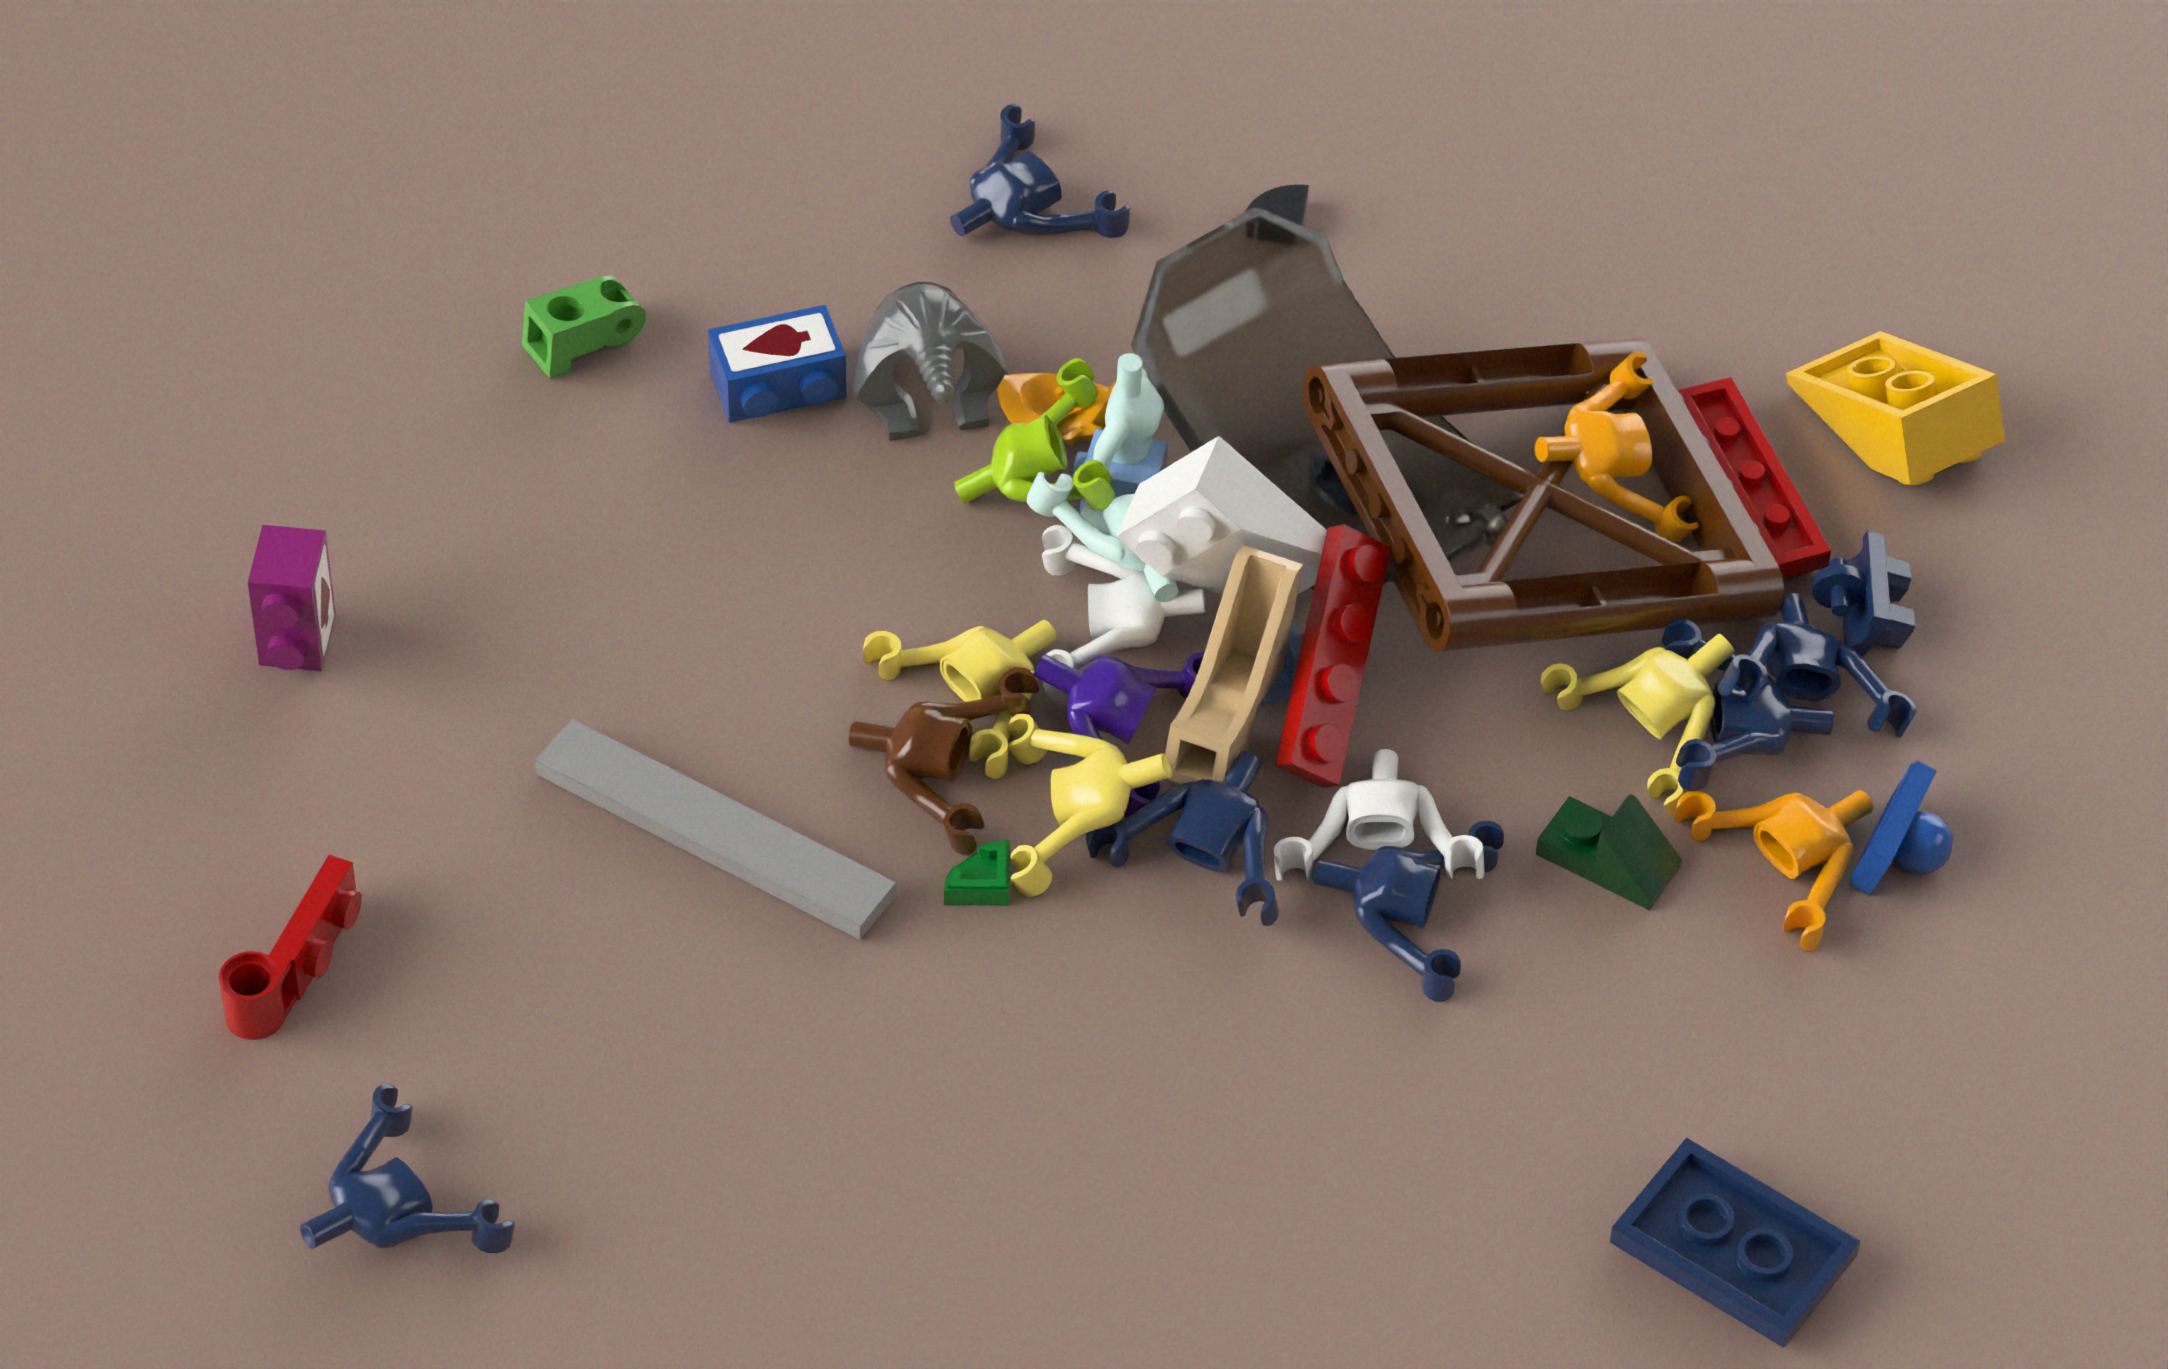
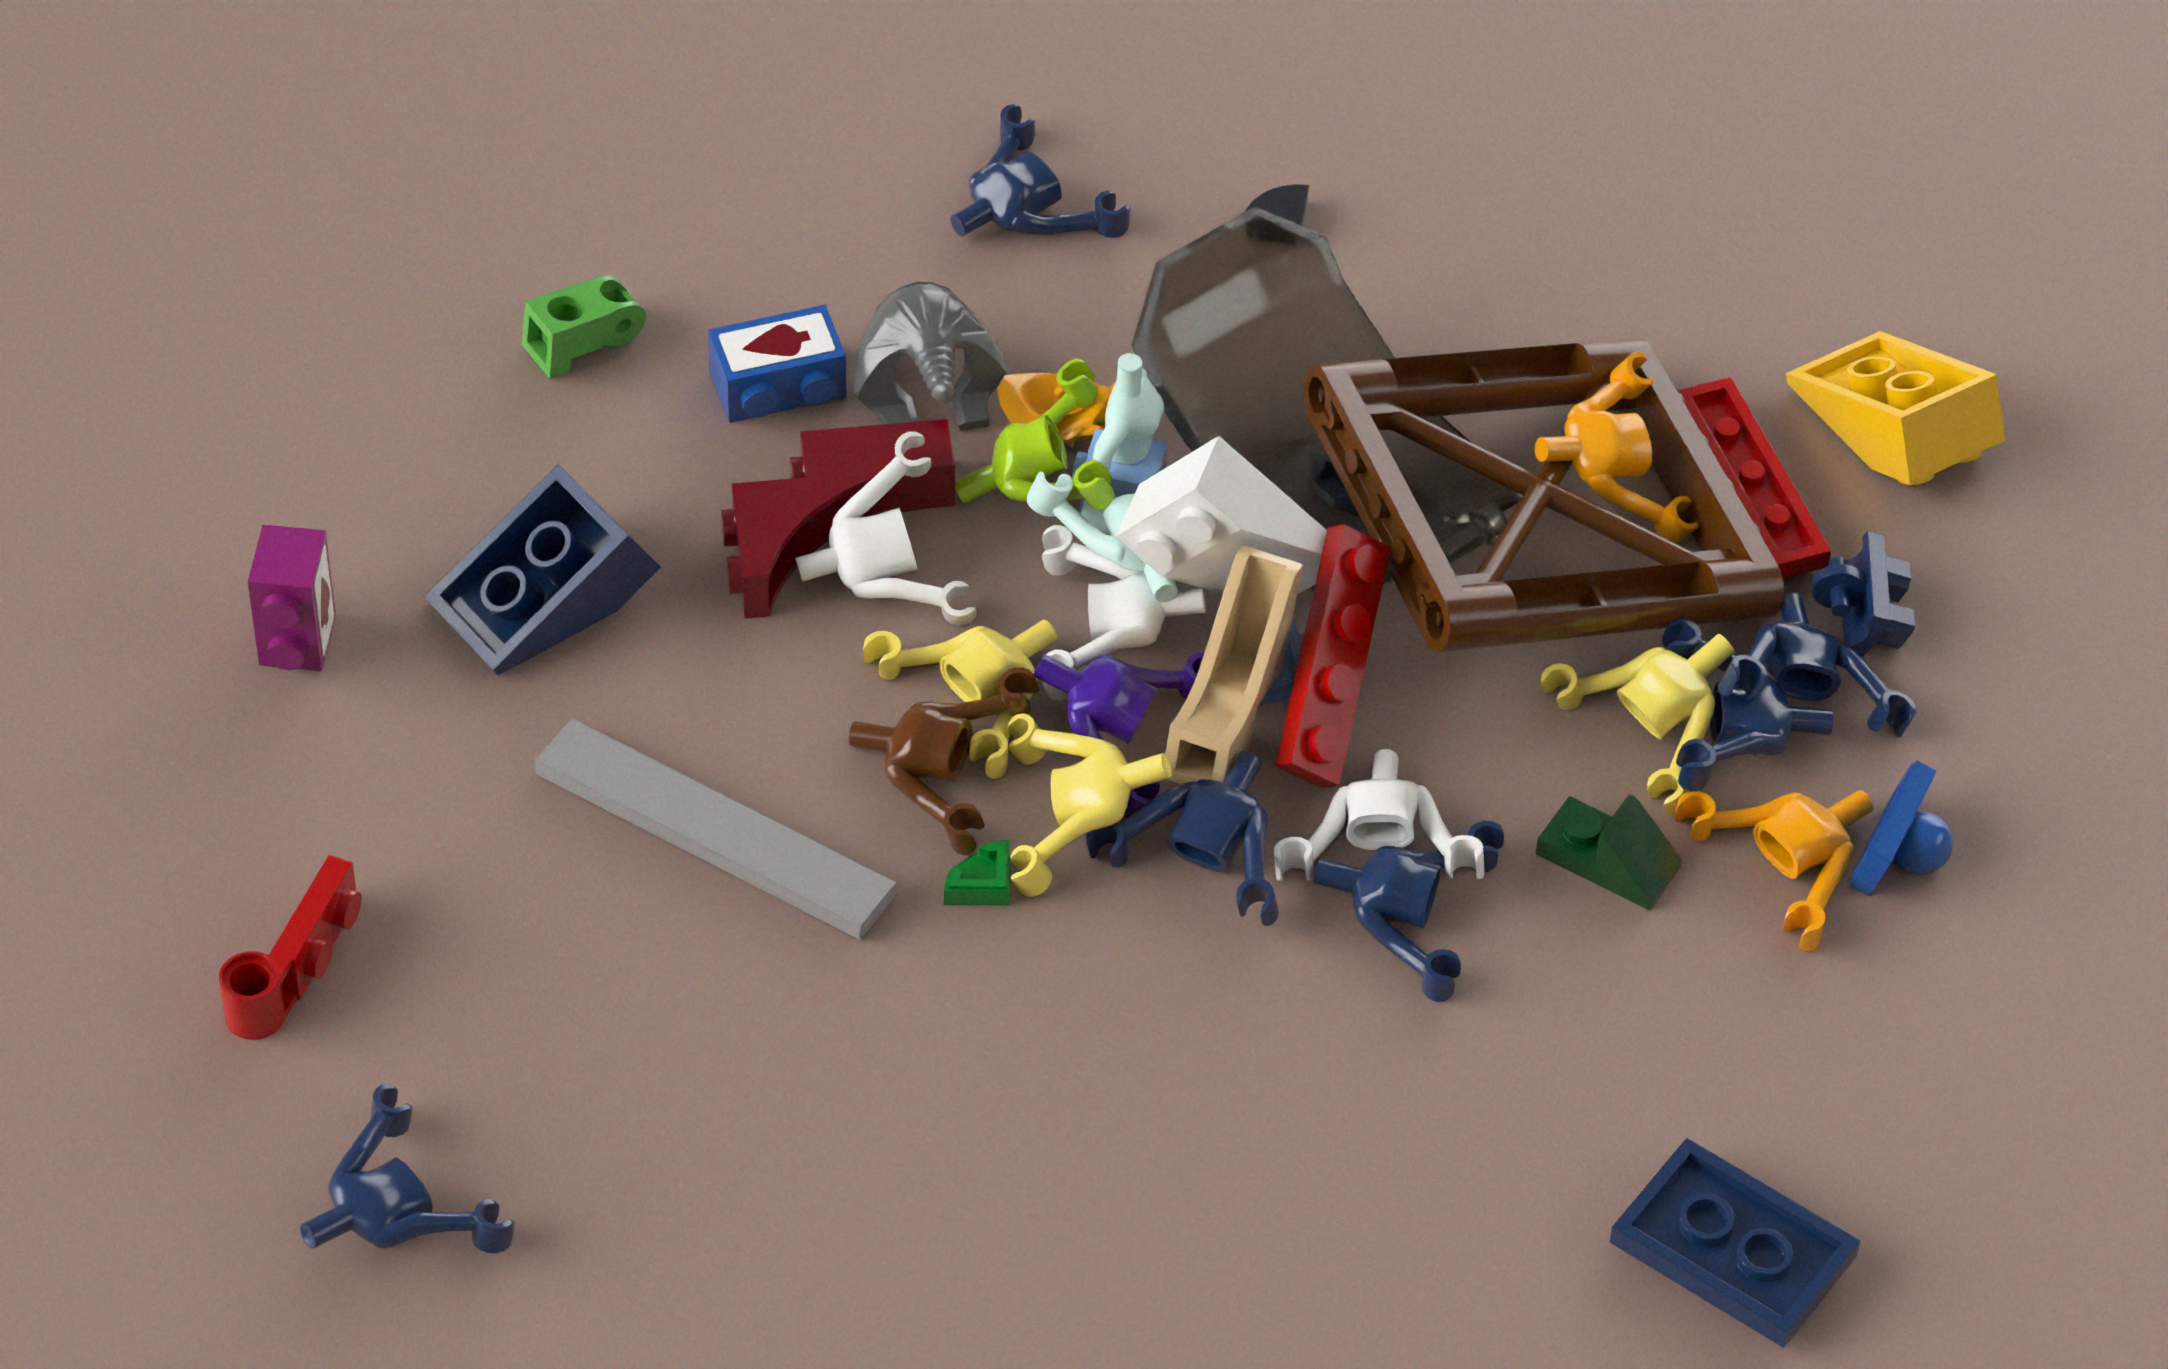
none -> dark blue slope [424,464,661,675]
none -> dark red arch [721,419,955,619]
none -> white piece [795,432,977,626]

